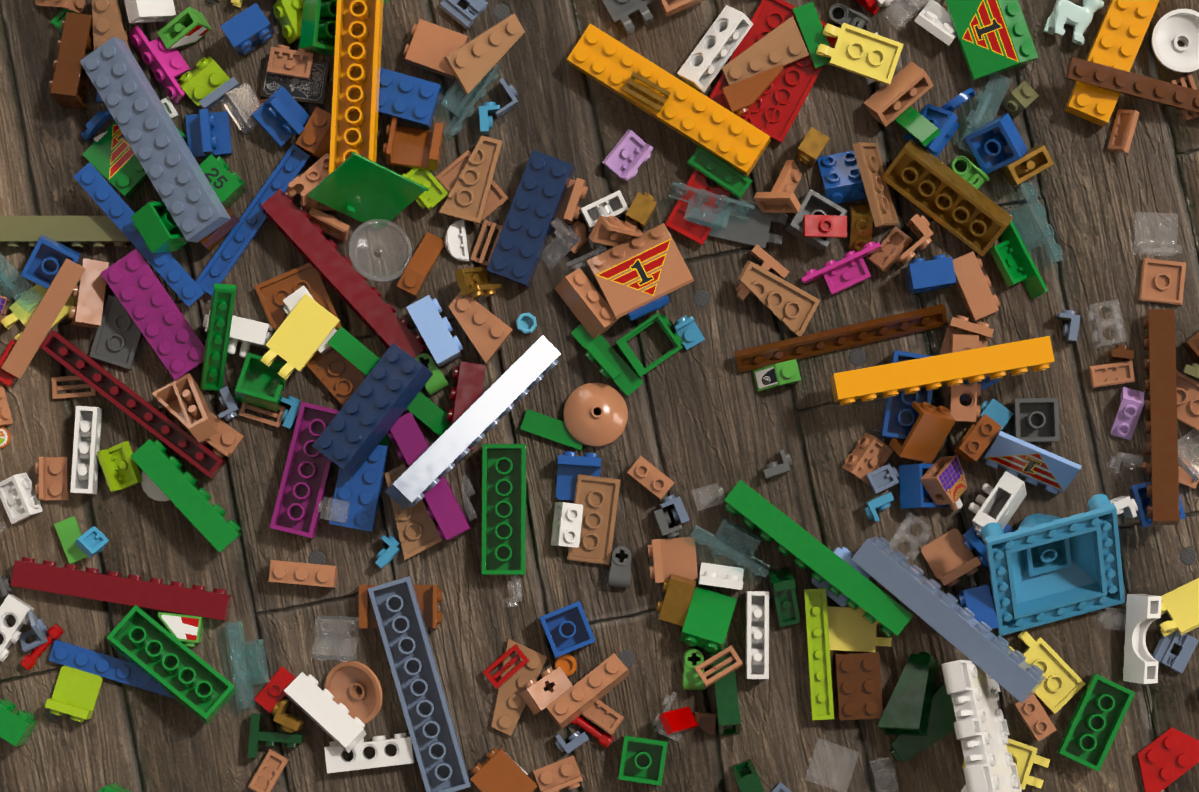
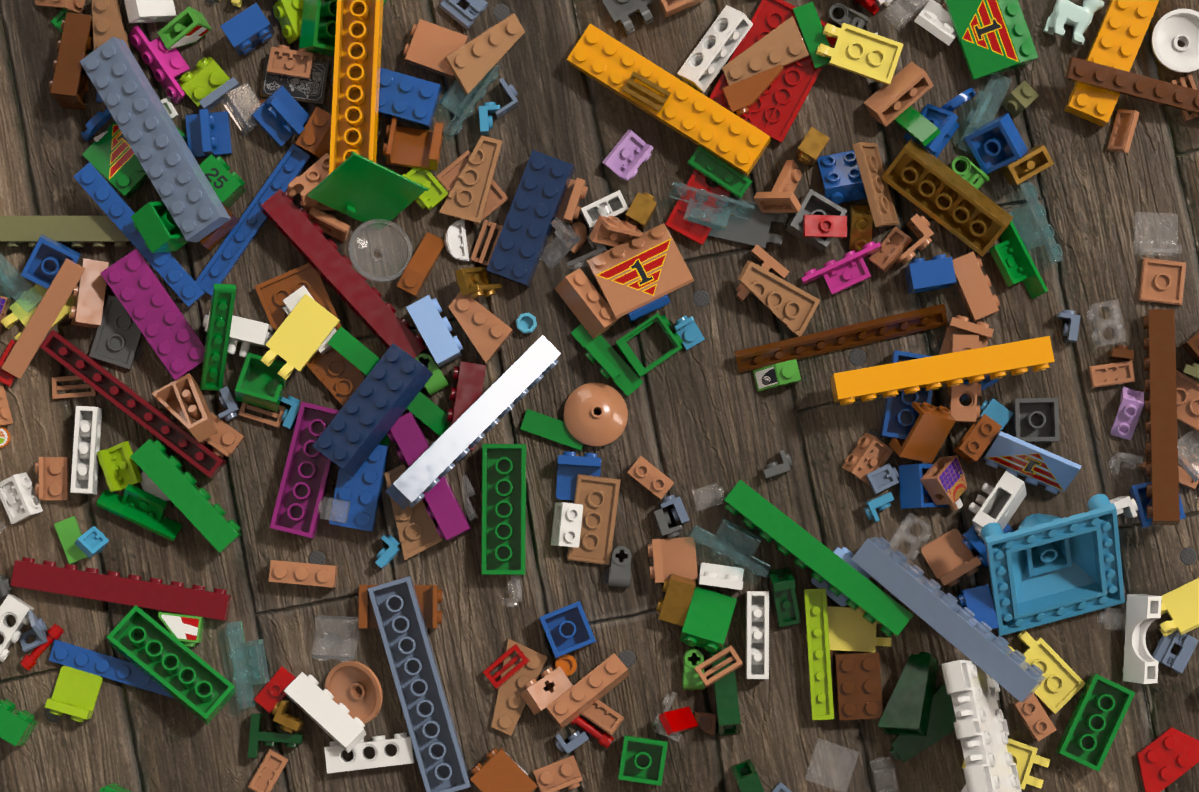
none -> green bracket [96,484,182,541]

